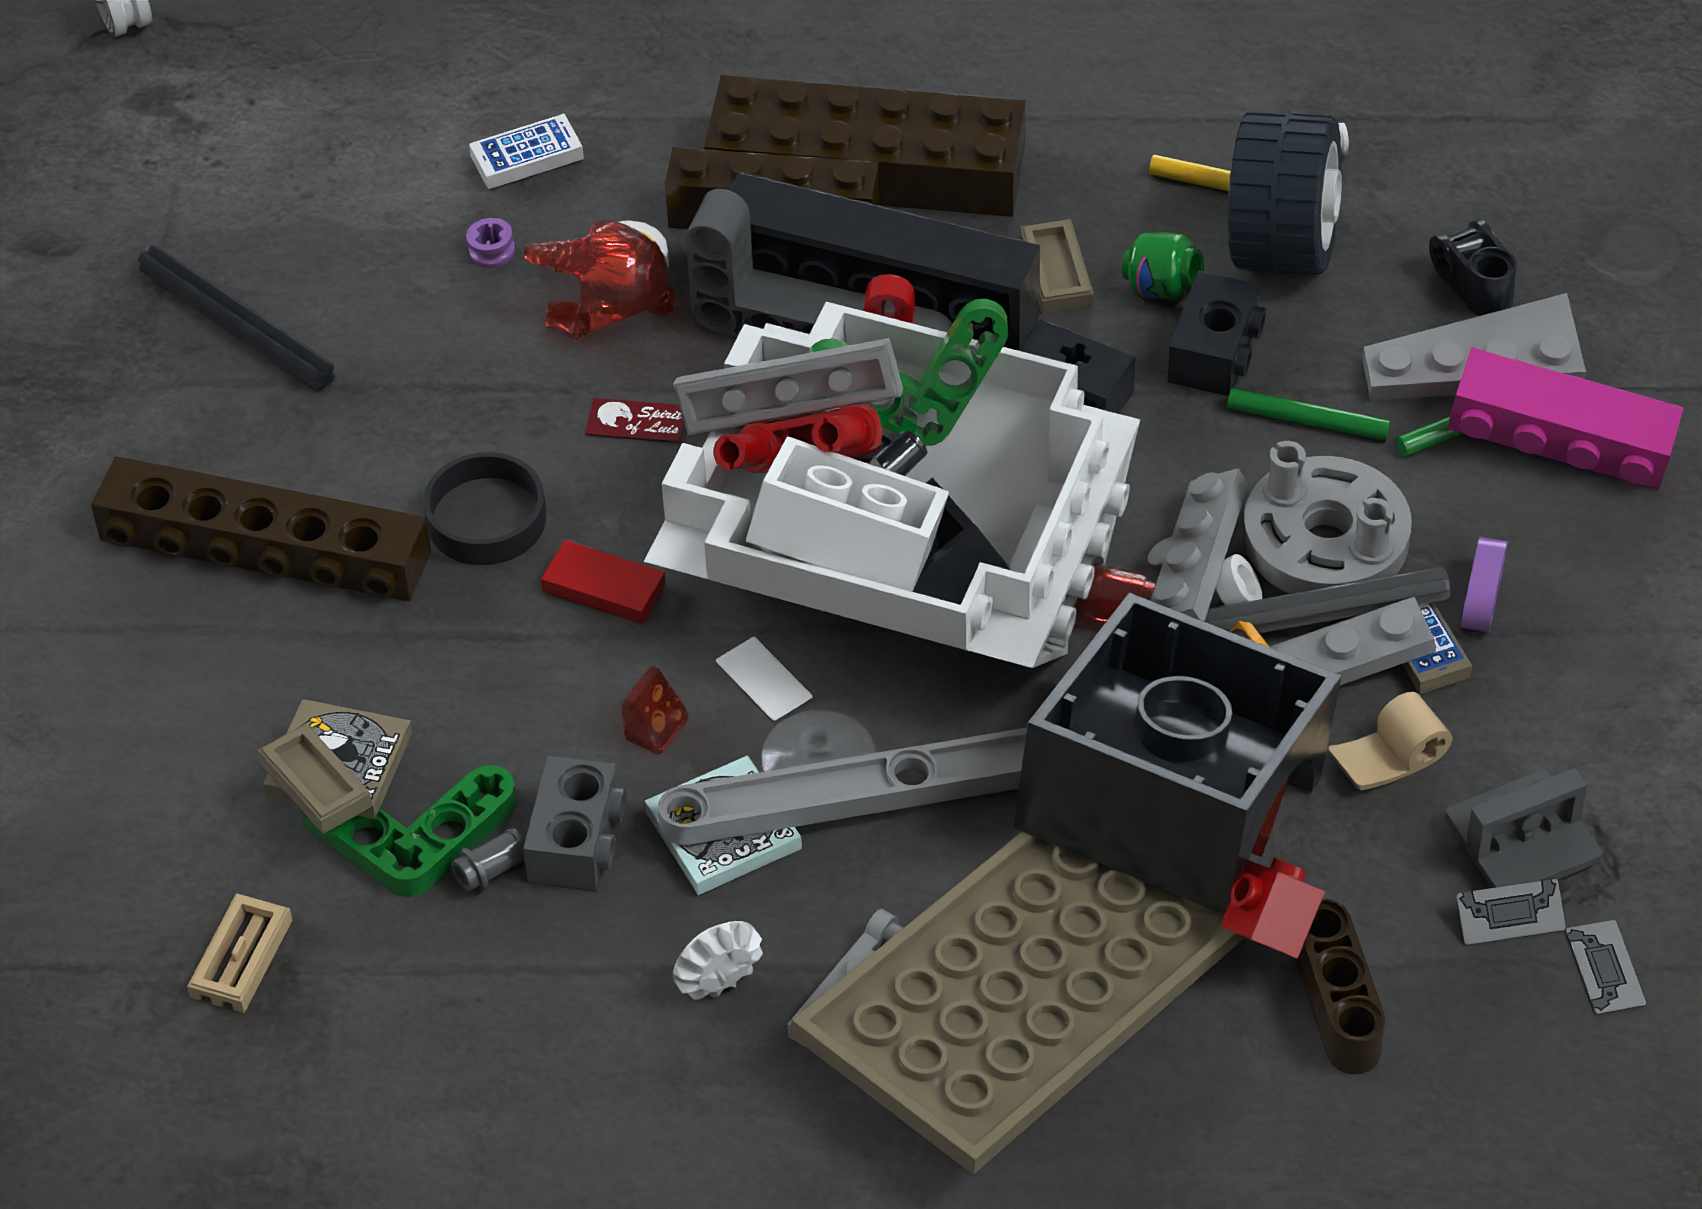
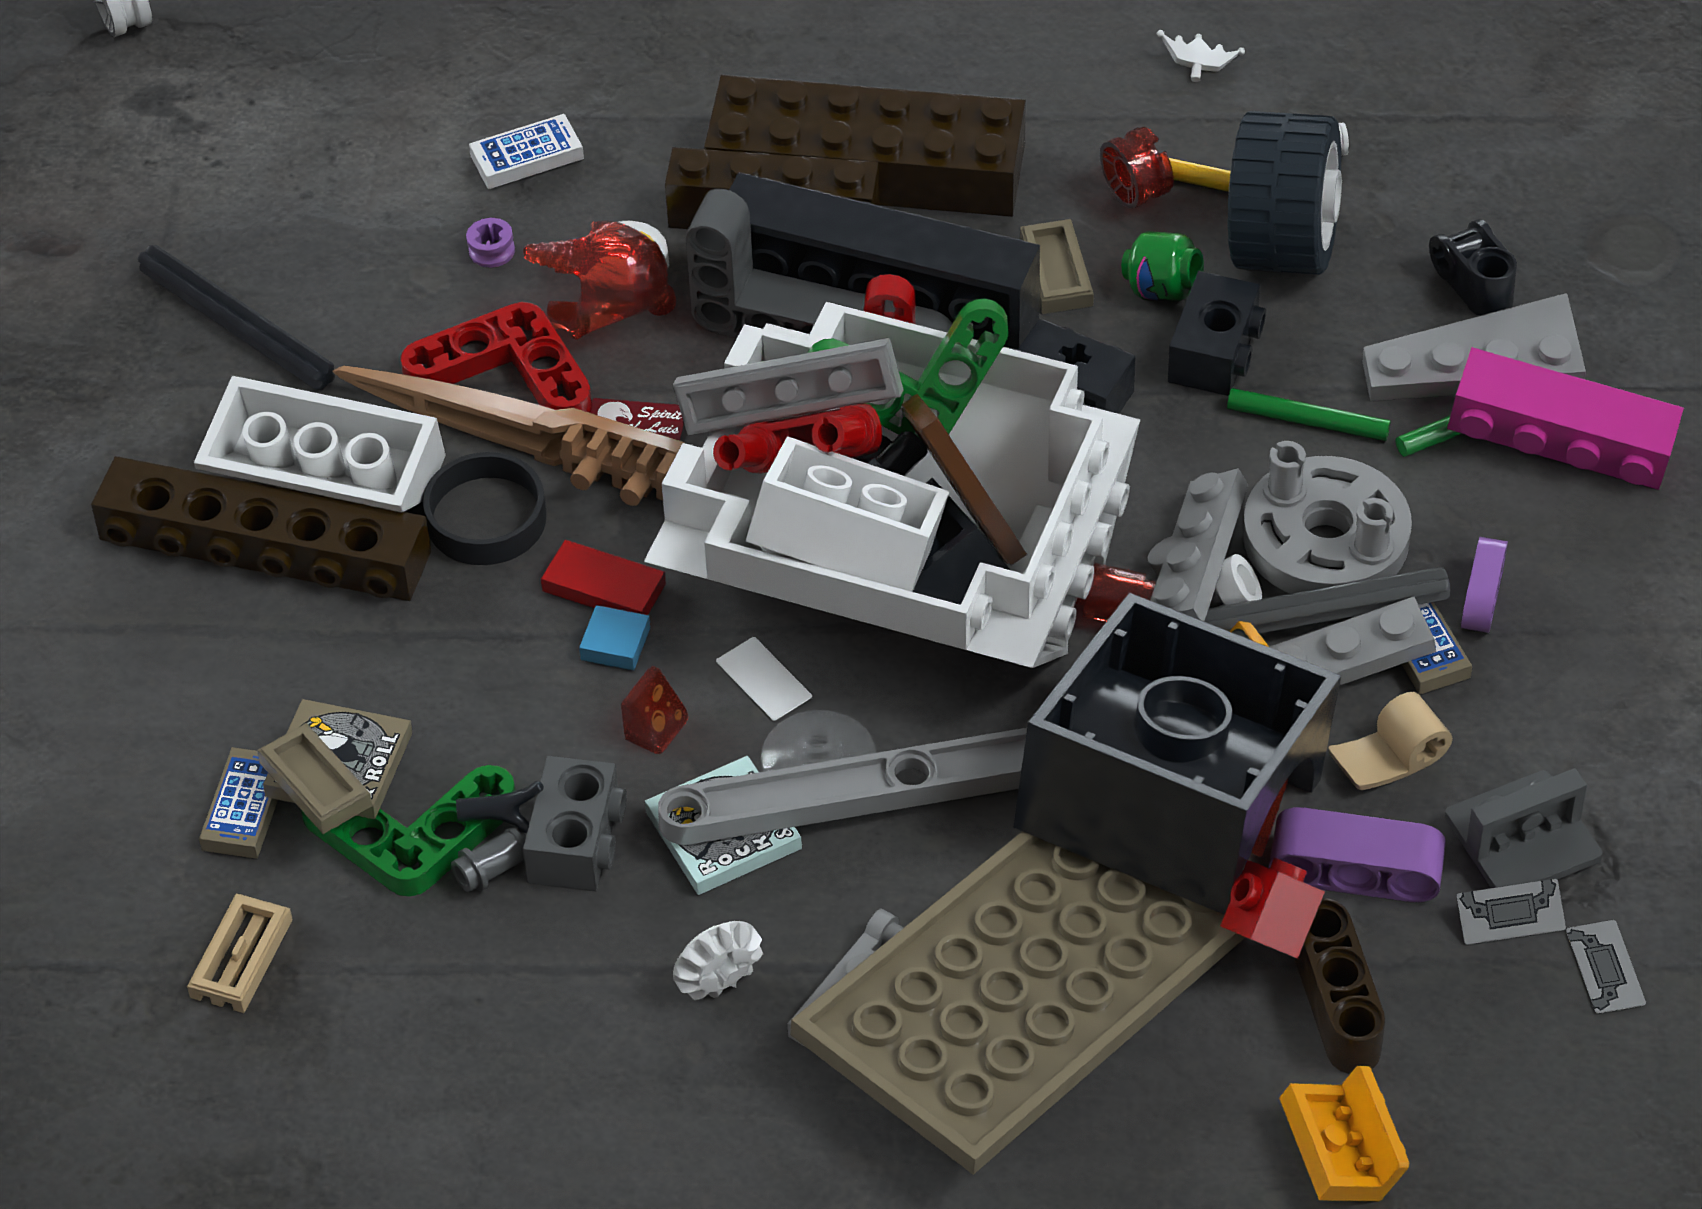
none -> white slope [194,376,446,512]
none -> tile [199,747,278,859]
none -> medium nougat piece [333,366,685,506]
none -> red beam [401,302,592,413]
none -> black bar [456,781,544,835]
none -> dark azure tile [579,605,650,670]
none -> reddish brown tile [901,394,1028,565]
none -> clear red wheel [1100,126,1174,209]
none -> white piece [1157,30,1245,82]
none -> medium lavender beam [1269,807,1446,902]
none -> light orange bracket [1279,1066,1409,1201]

